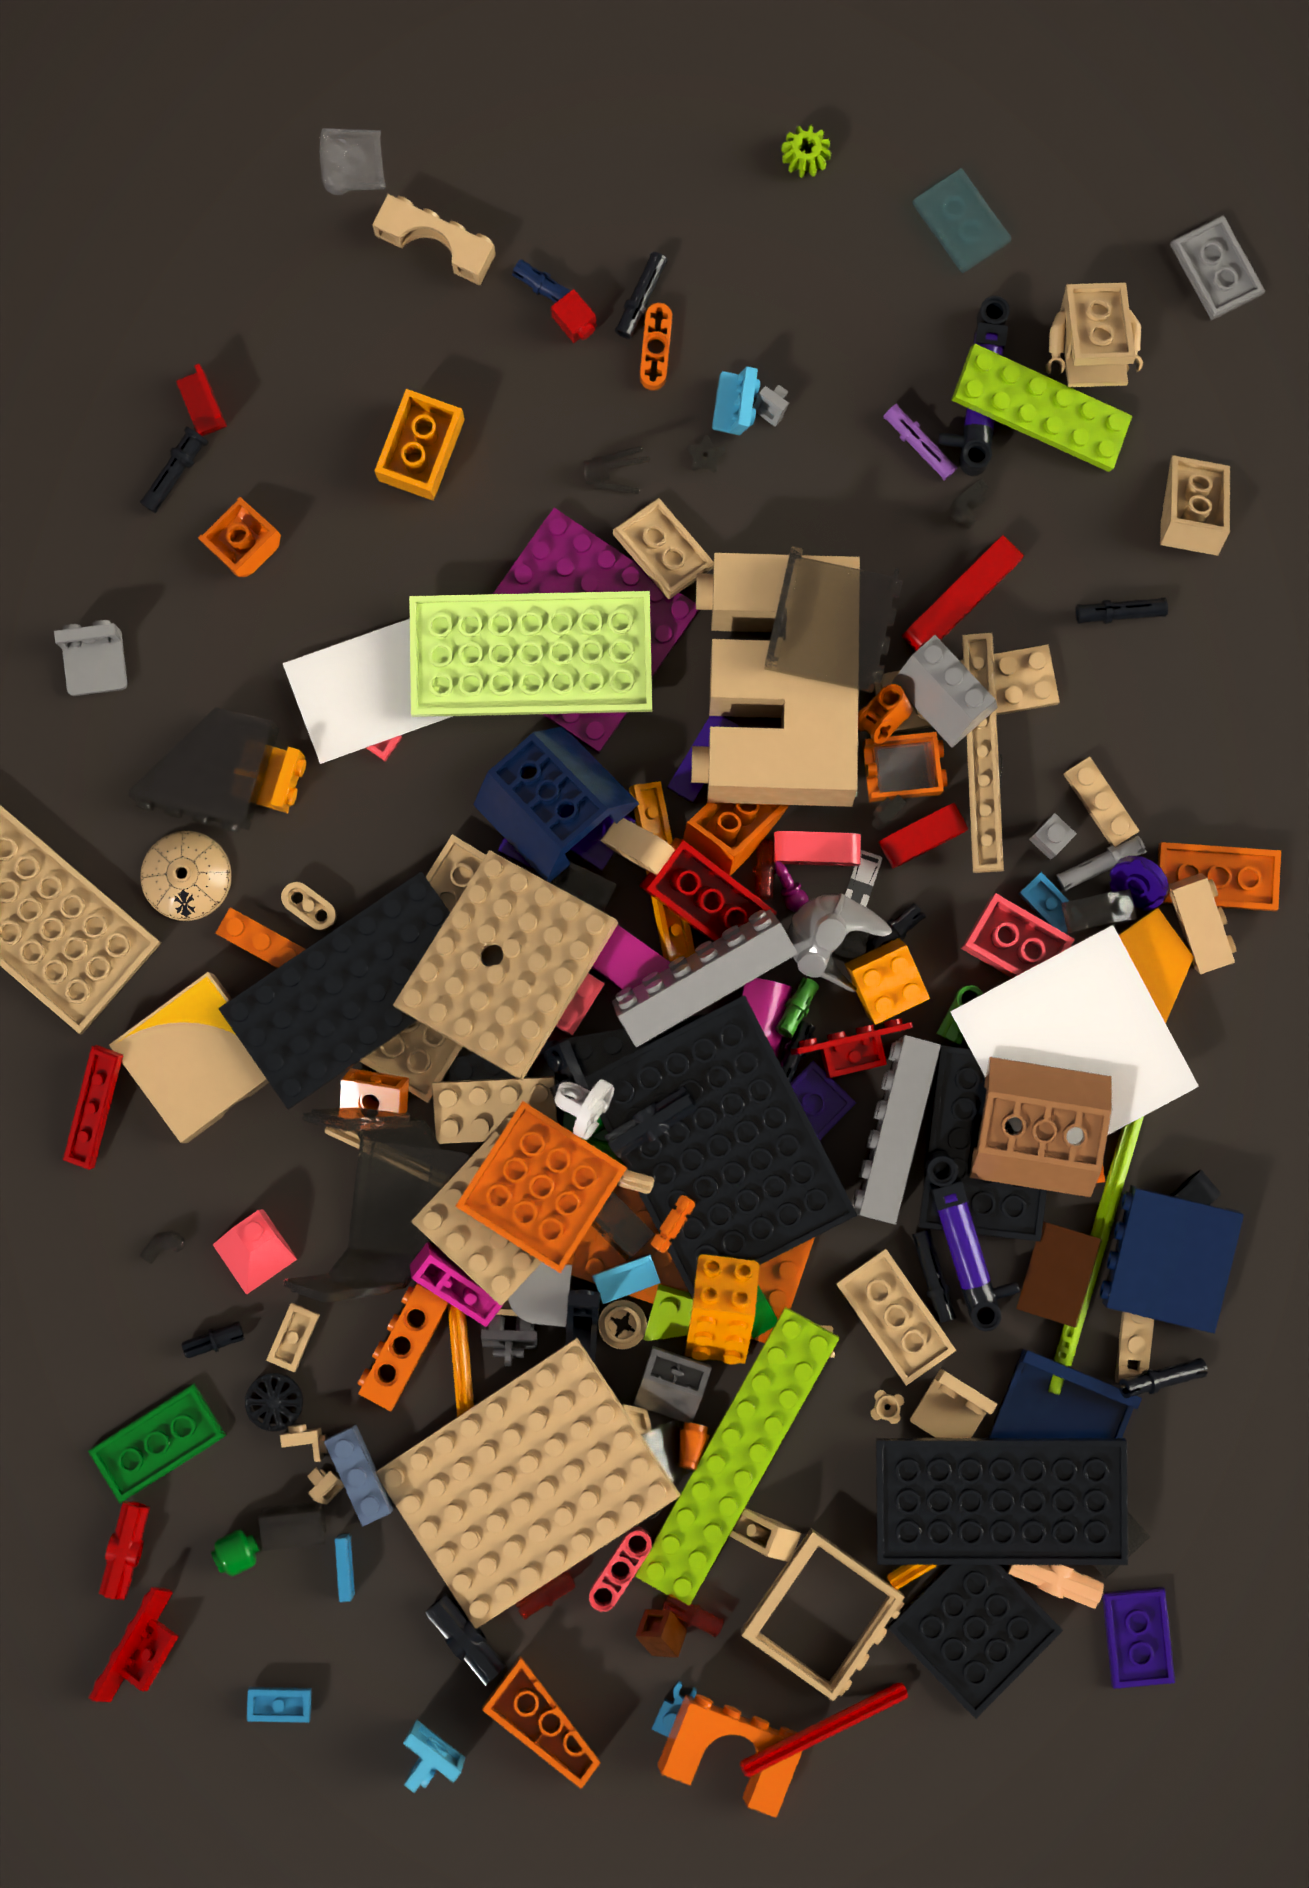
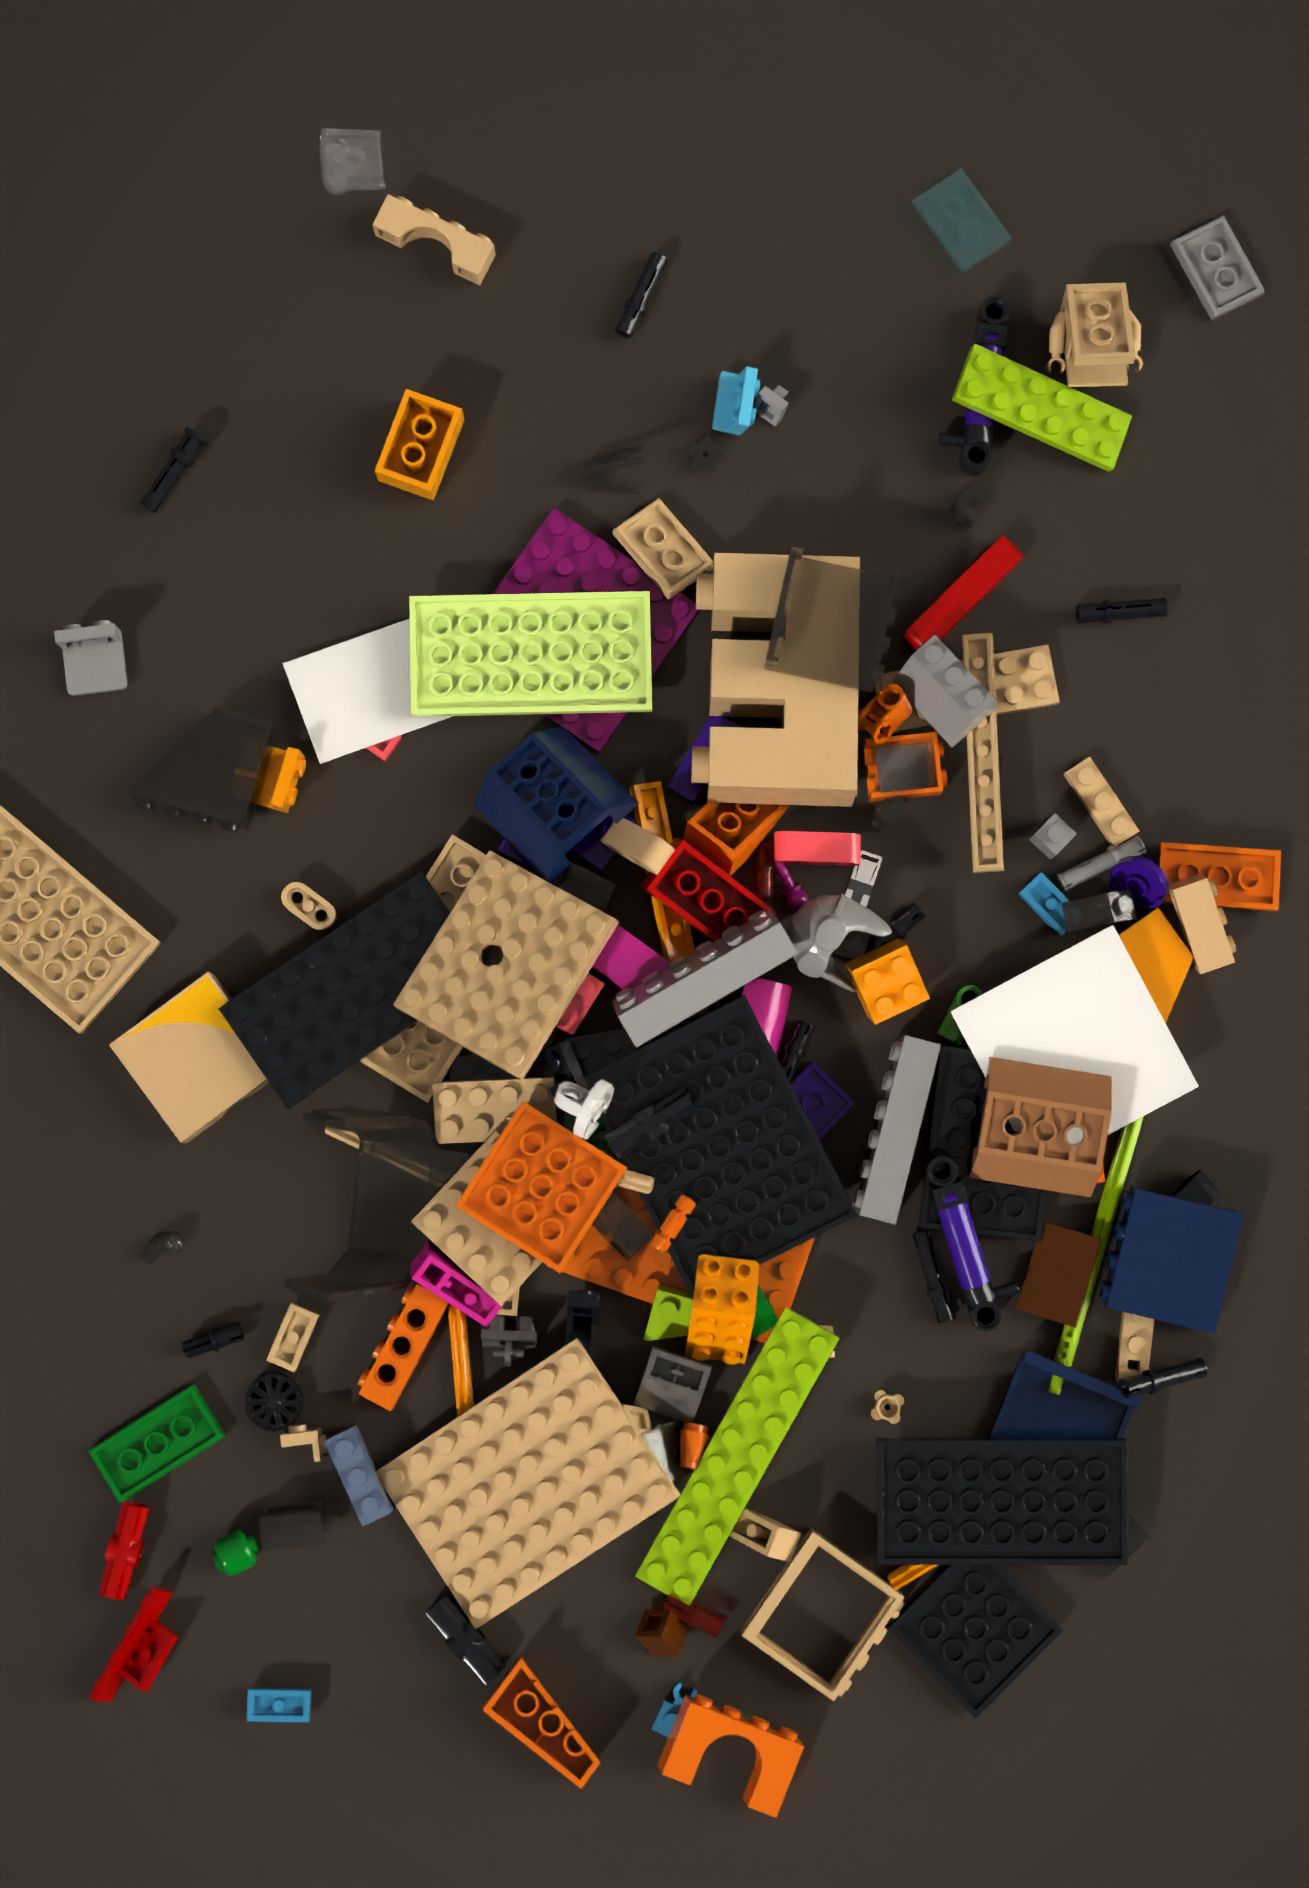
red tile [63,1045,123,1170] -> none
tan dish [141,831,232,921] -> none
red panel [176,363,227,437] -> none
orange slope [198,497,281,577] -> none
coral slope [212,1209,298,1295] -> none
orange plate [215,907,306,968] -> none
tan tile [307,1467,344,1505] -> none
dark azure tile [335,1534,355,1602] -> none
orange brick [340,1068,409,1124] -> none
medium azure bracket [403,1720,466,1793] -> none
light grey tile [508,1262,572,1327] -> none
dark blue pin [512,259,571,303] -> none
clear red axle [516,1572,576,1620] -> none
red brick [551,289,597,343] -> none
coral beam [589,1527,651,1612] -> none
medium azure panel [592,1254,661,1304] -> none
tan gear [598,1300,647,1349] -> none
orange beam [640,303,672,390] -> none
red axle [740,1683,908,1777] -> none
bright green pin [775,977,819,1038] -> none
lime gear [781,125,831,178] -> none
red bracket [790,1018,913,1078] -> none
tan plate [835,1249,957,1386] -> none
red beam [878,802,969,869] -> none
medium lavender pin [883,403,958,481] -> none
tan bracket [910,1368,998,1438] -> none
coral brick [961,893,1075,978] -> none
light nougat piece [1007,1565,1104,1609] -> none
dark purple tile [1102,1587,1175,1689] -> none
tan slope [1160,455,1230,556] -> none

